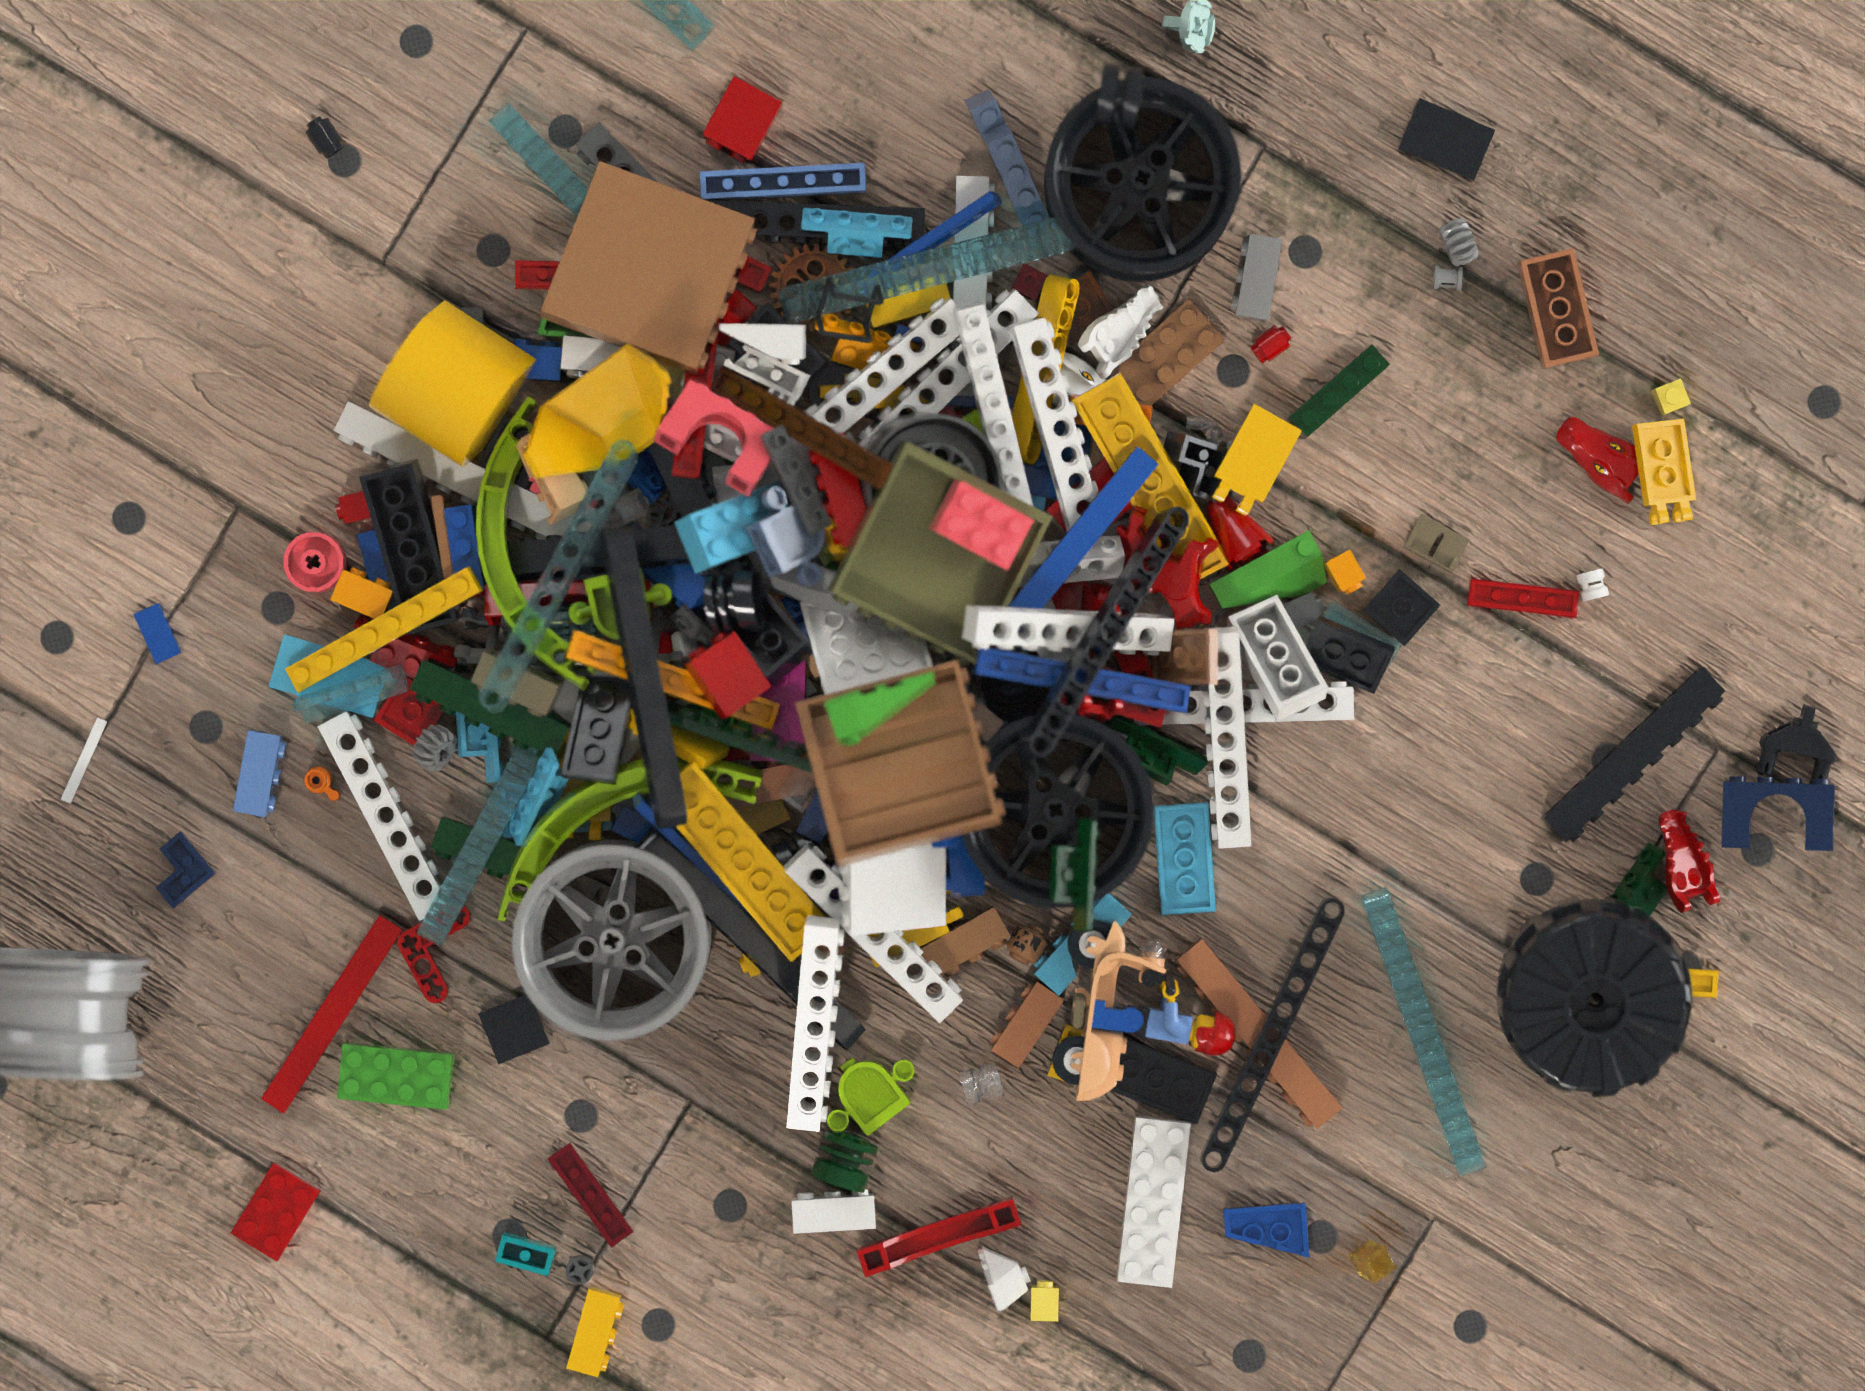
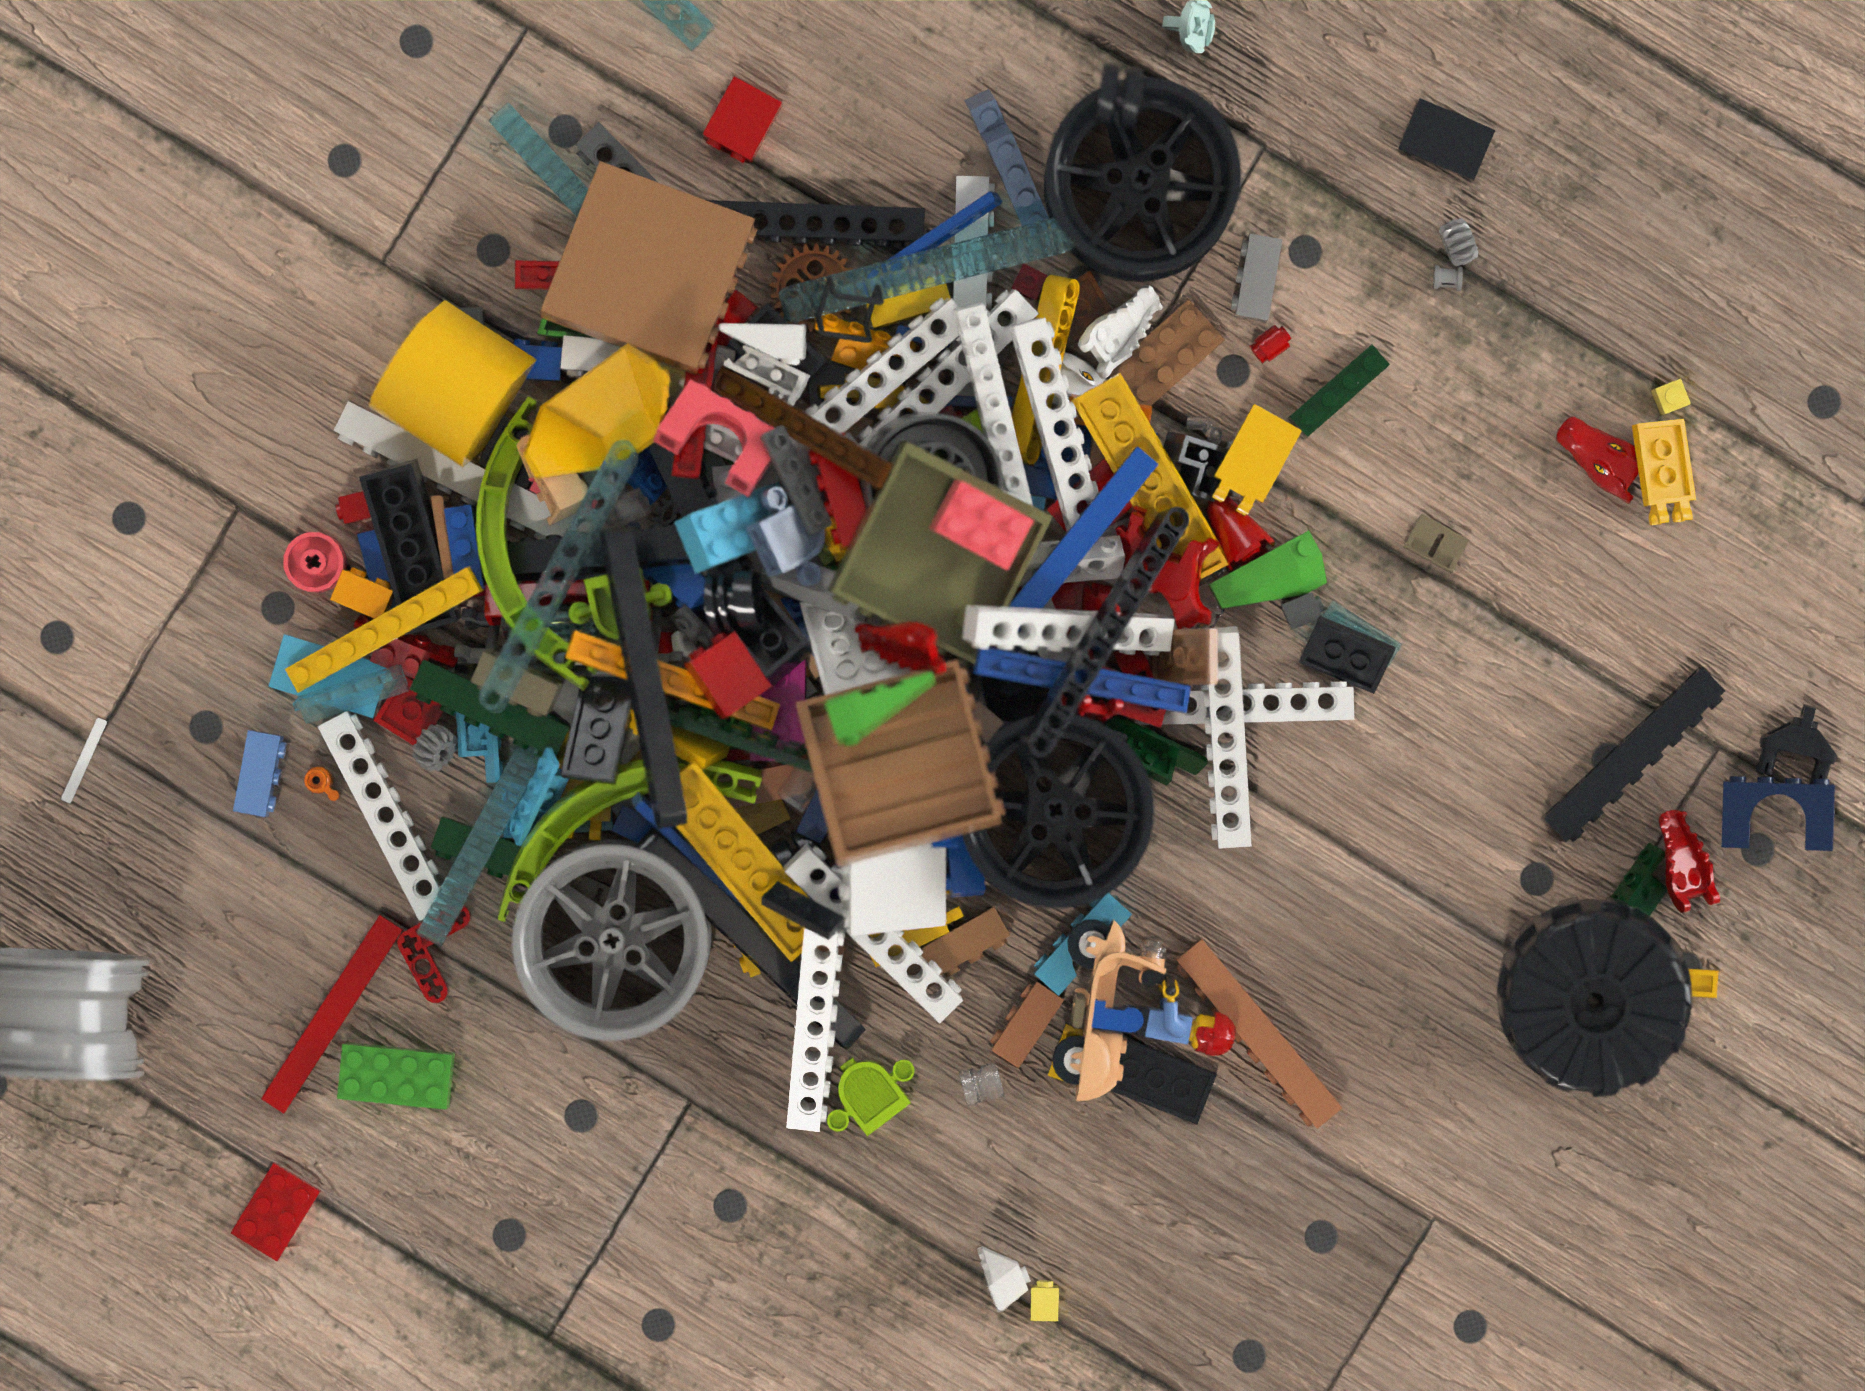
blue tile [133,603,182,664] -> none
dark blue plate [156,831,216,909] -> none
black brick [305,116,344,159] -> none
black tile [478,994,550,1064] -> none
teal brick [495,1232,557,1276] -> none
dark red plate [548,1142,634,1248] -> none
dark grey wheel [566,1255,594,1285] -> none
yellow brick [566,1286,625,1377] -> none
medium blue brick [700,163,866,201] -> none
red plate [737,256,773,293] -> none
white brick [791,1189,876,1234] -> none
medium azure bracket [801,208,913,258] -> none
dark green wheel [810,1130,878,1193] -> none
red arch [856,1196,1022,1277] -> none
medium nougat head [1007,923,1047,966] -> none
dark green bracket [1050,819,1098,932] -> none
white brick [1116,1115,1191,1288] -> none
medium azure tile [1154,802,1216,915] -> none
black beam [1200,897,1345,1172] -> none
blue wing [1223,1202,1310,1258] -> none
white brick [1227,595,1328,721] -> none
light orange brick [1324,550,1366,595] -> none
clear yellow brick [1349,1240,1396,1283] -> none
clear light blue beam [1360,887,1486,1177] -> none
black plate [1363,569,1441,646] -> none
red tile [1467,579,1580,618] -> none
nougat brick [1517,248,1599,370] -> none
white wheel [1576,568,1609,602] -> none
none -> black plate [761,881,845,941]
none -> red animal [854,621,947,674]

